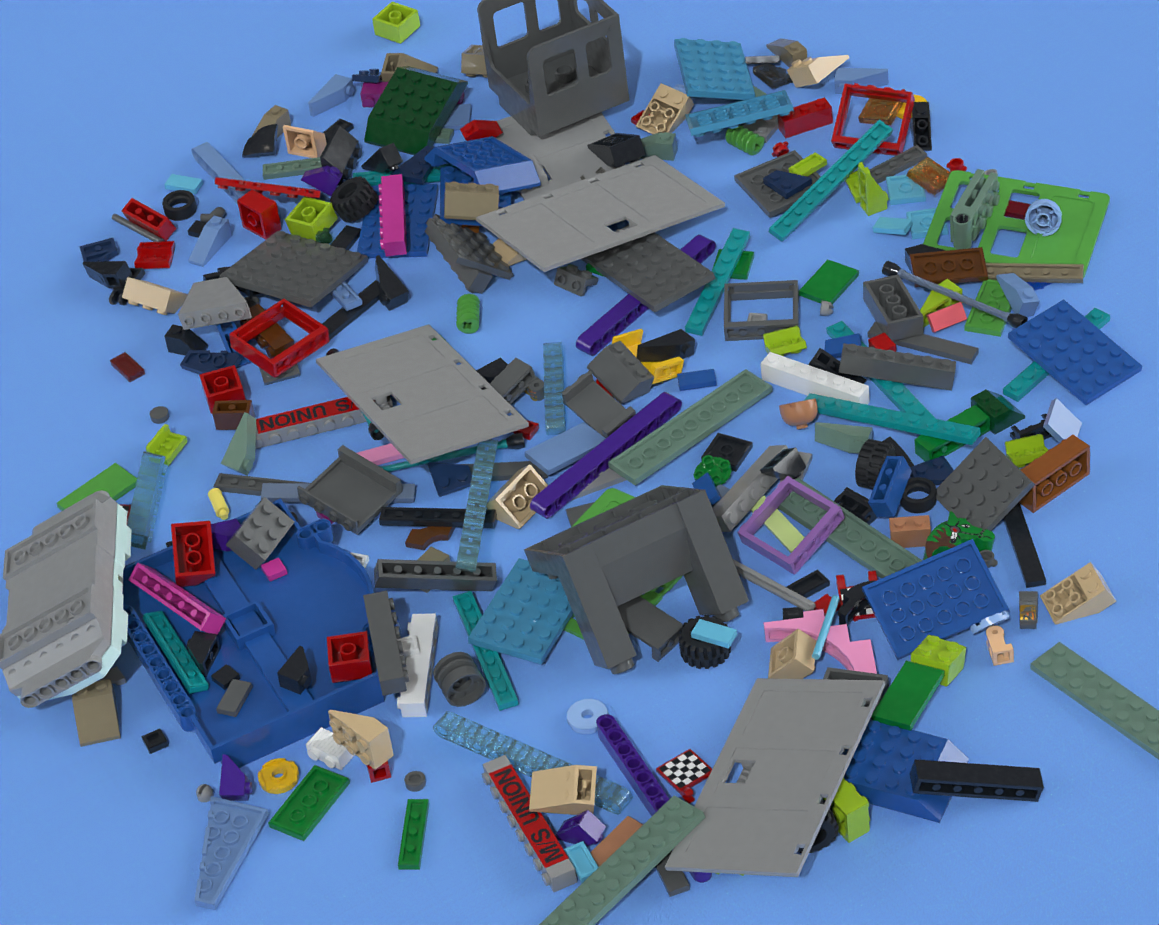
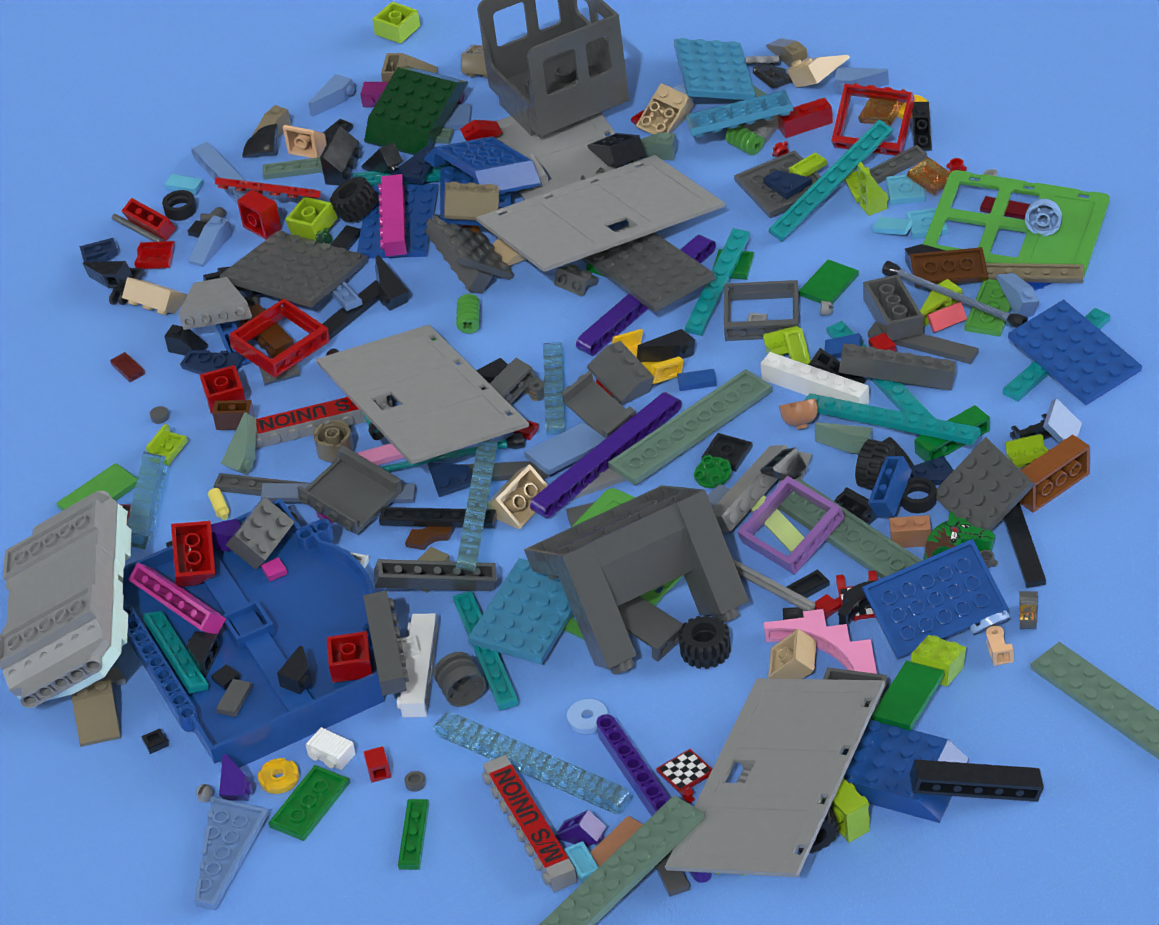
dark purple slope [301,166,343,196] -> none
tan slope [328,710,394,770] -> none
dark blue wing [352,69,382,83] -> none
tan slope [529,765,597,815] -> none
medium azure tile [691,619,737,649] -> none
blue tile [692,472,721,506] -> none
medium azure bar [812,595,840,659] -> none
sand green hinge [950,169,1000,250] -> none
dark green slope [971,389,1025,435] -> none
tan slope [1040,562,1116,624] -> none
none -> dark tan brick [313,420,354,462]
none -> lime tile [783,328,811,365]

